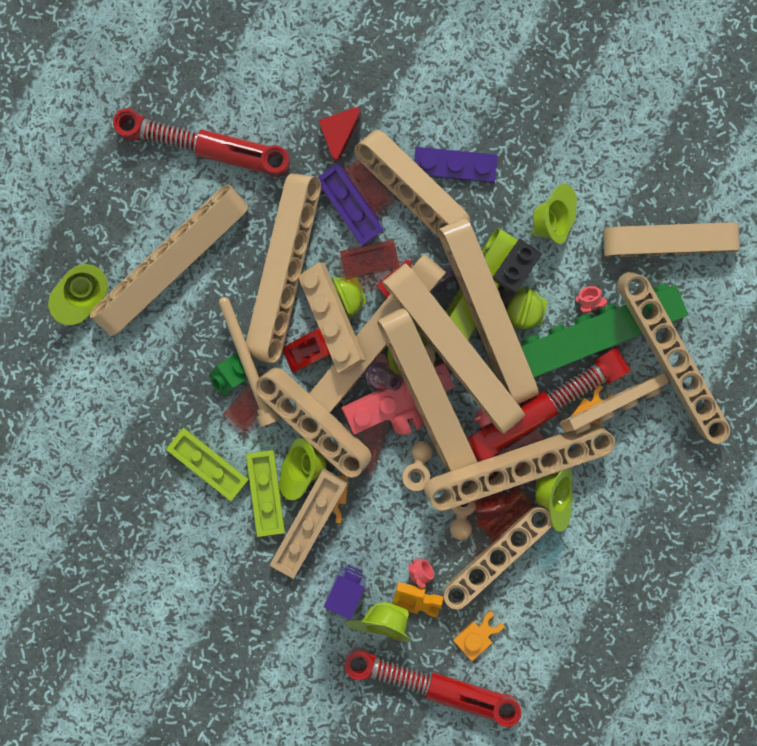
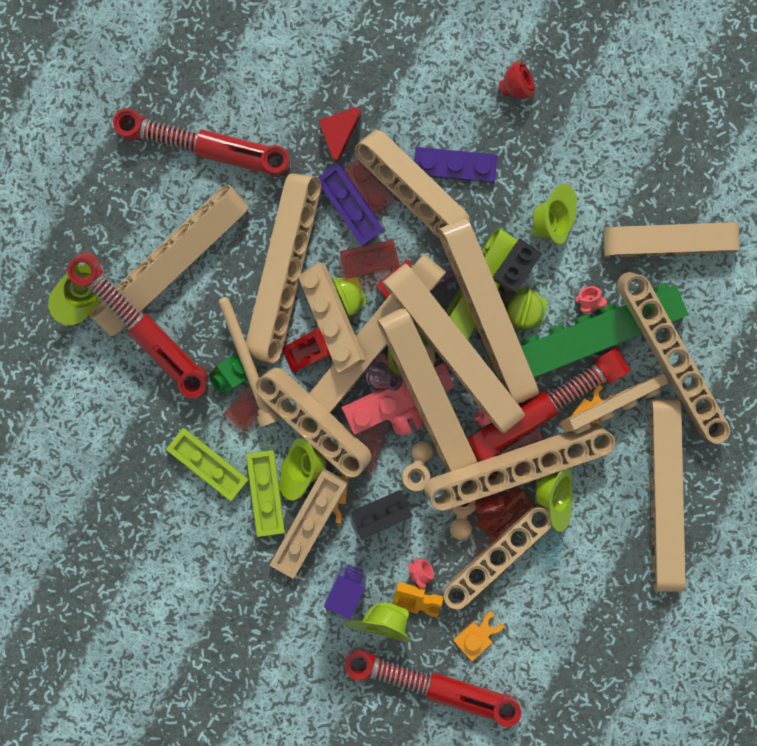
none -> red piece [67,252,208,398]
none -> black bracket [351,490,413,540]
none -> red brick [499,61,535,99]
none -> tan beam [649,399,685,592]

